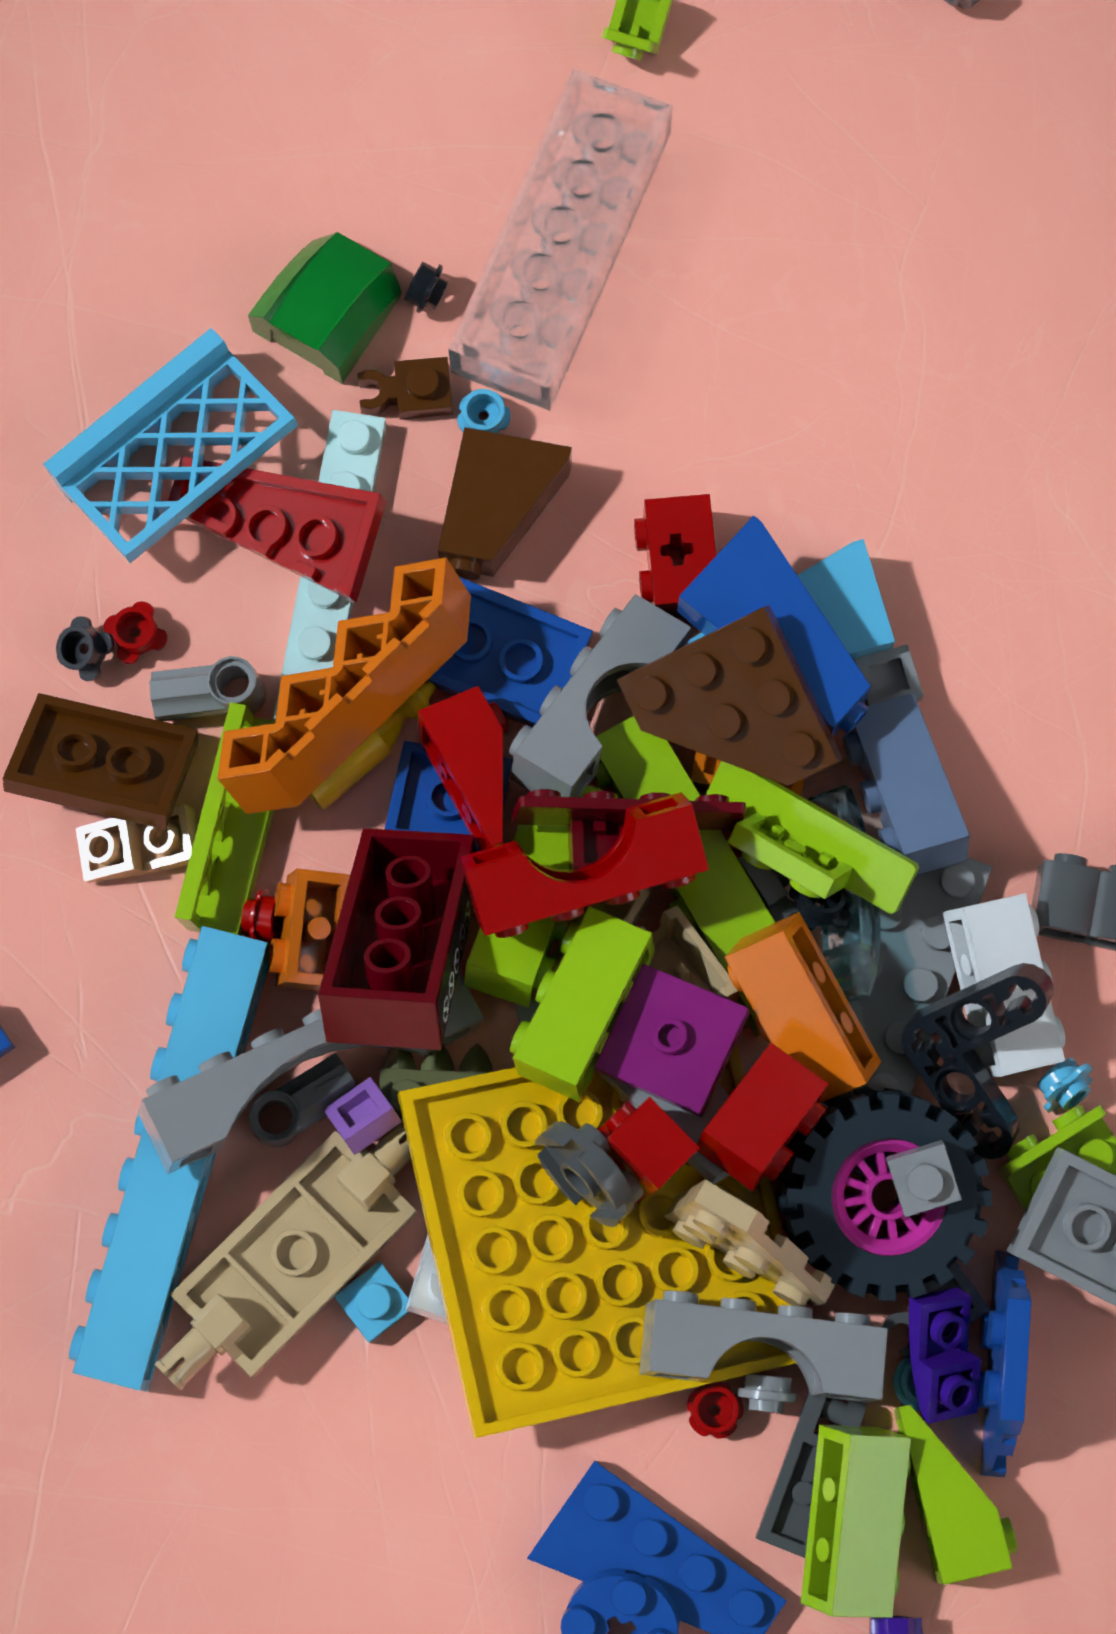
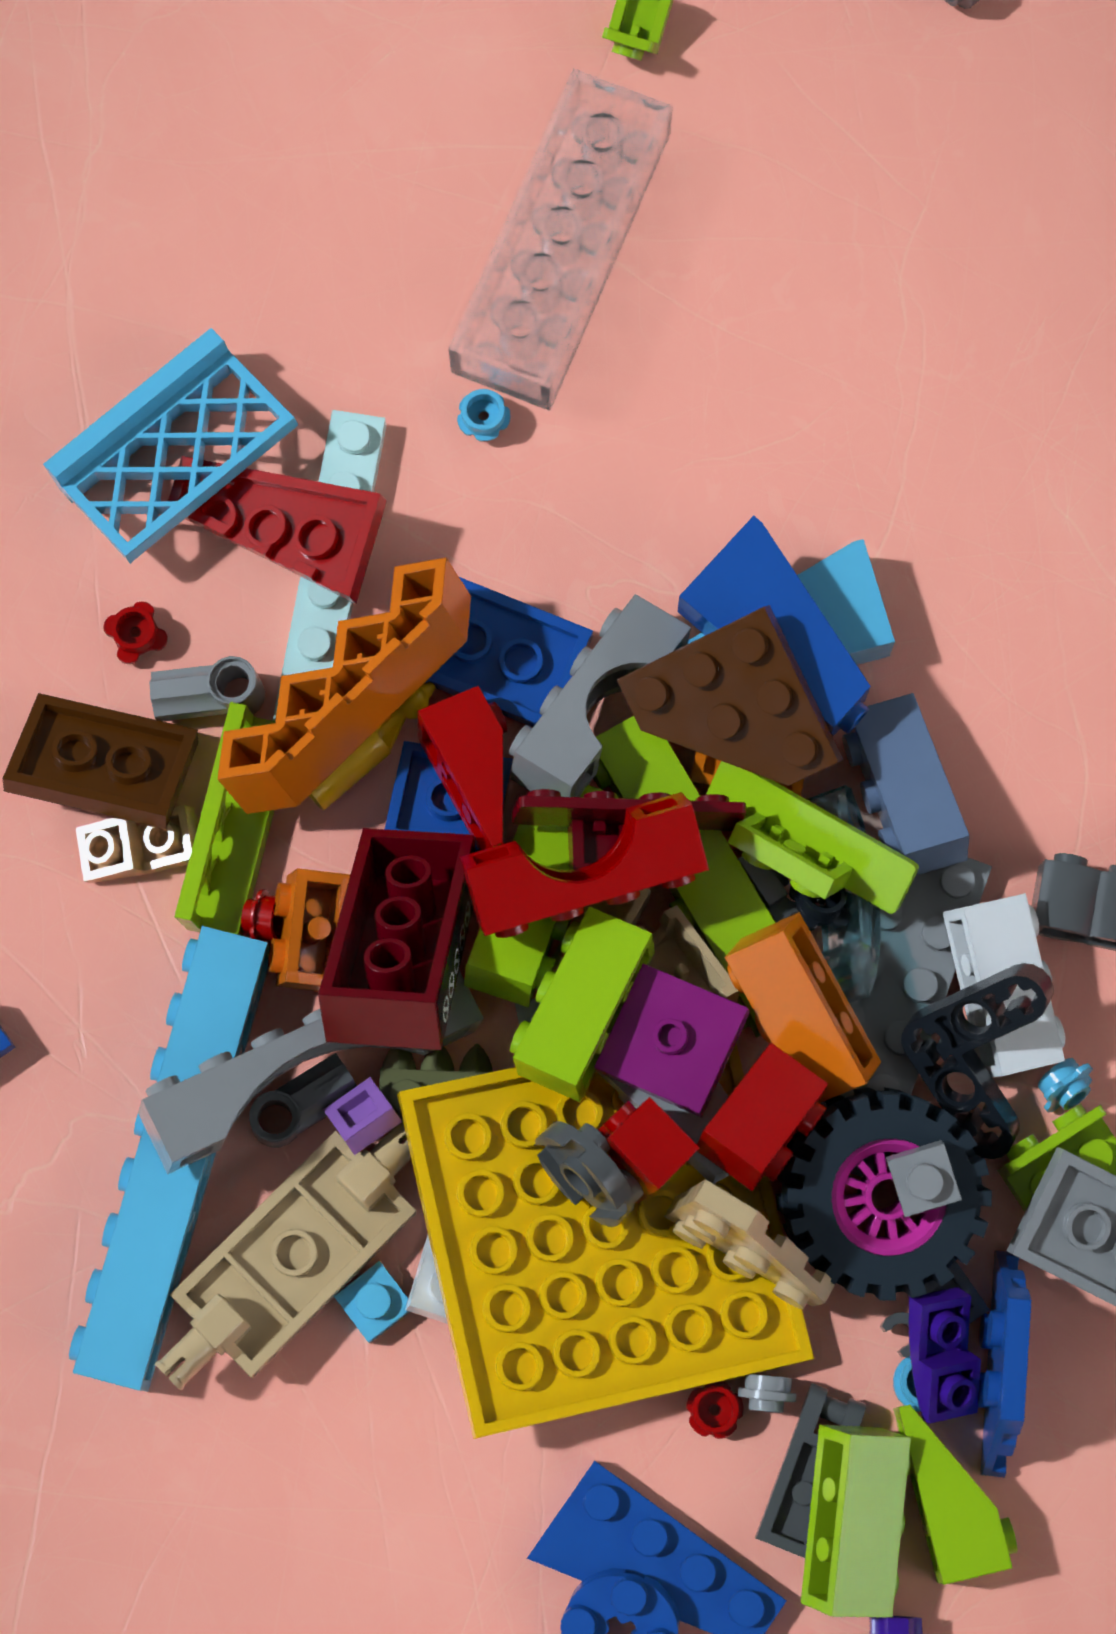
black plate [56,616,114,681] -> none
green slope [248,232,402,384] -> none
reddish brown plate [357,357,453,419] -> none
black plate [403,261,449,313] -> none
reddish brown slope [438,427,572,580] -> none
red brick [634,494,716,618] -> none
light grey arch [639,1291,888,1403] -> none
light grey plate [854,644,924,706] -> none

